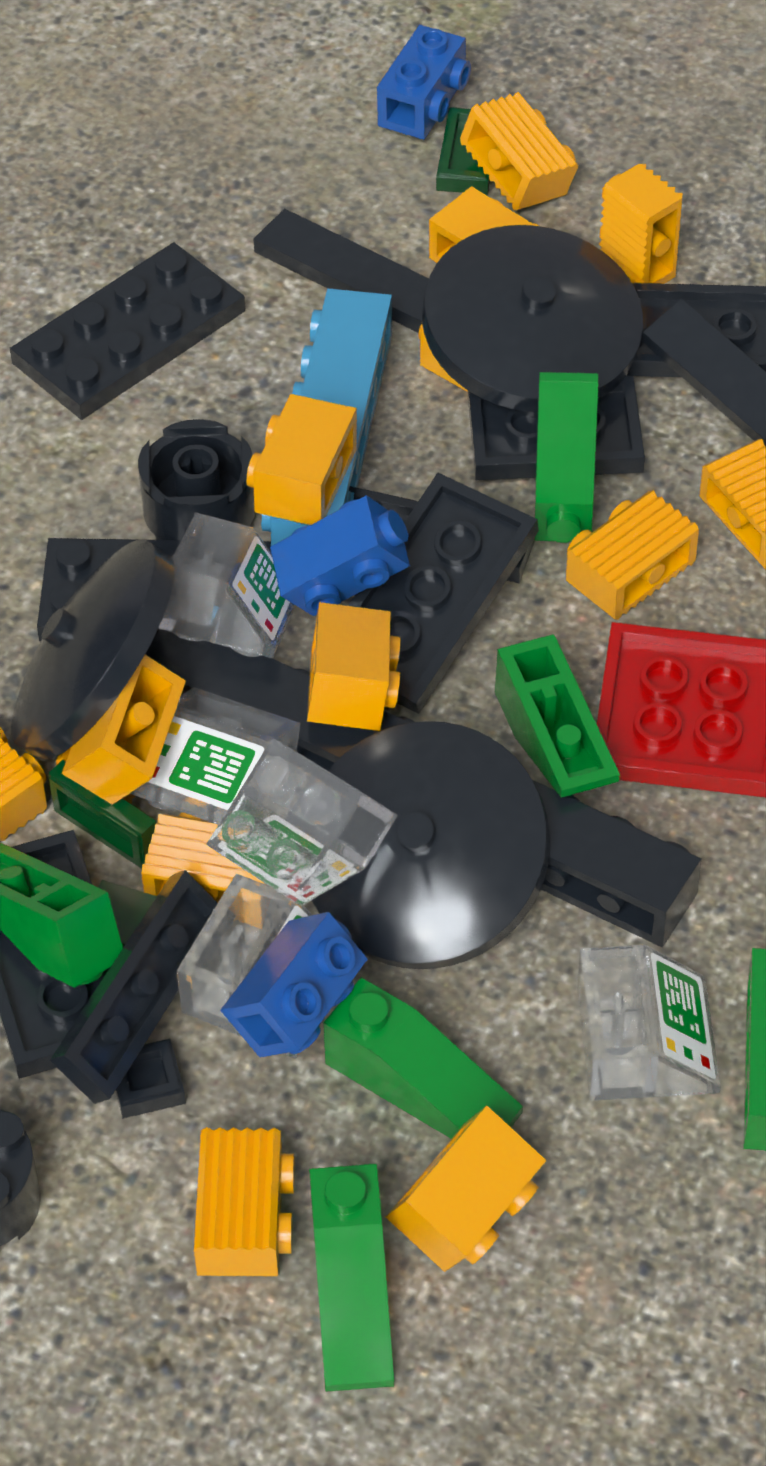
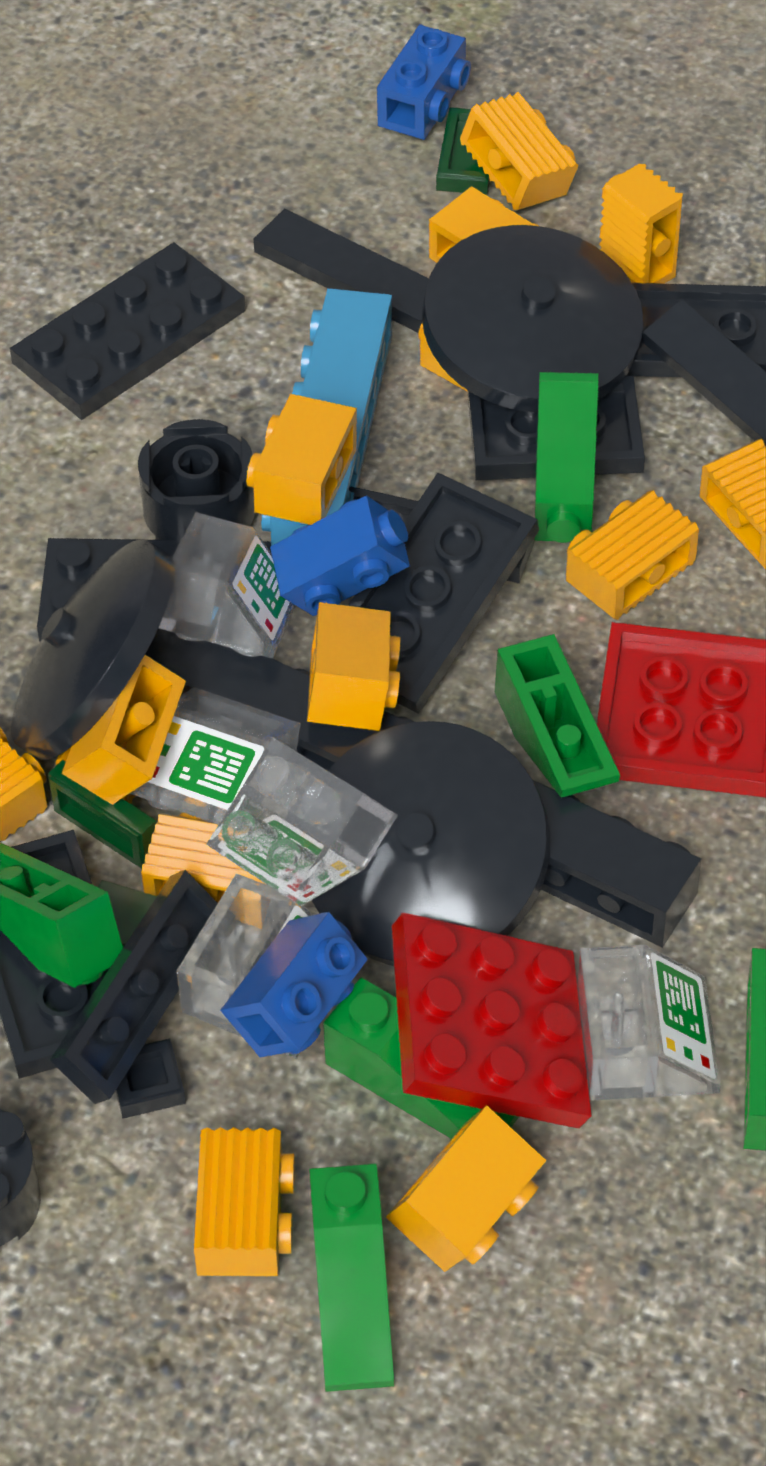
none -> red plate [392,912,592,1129]

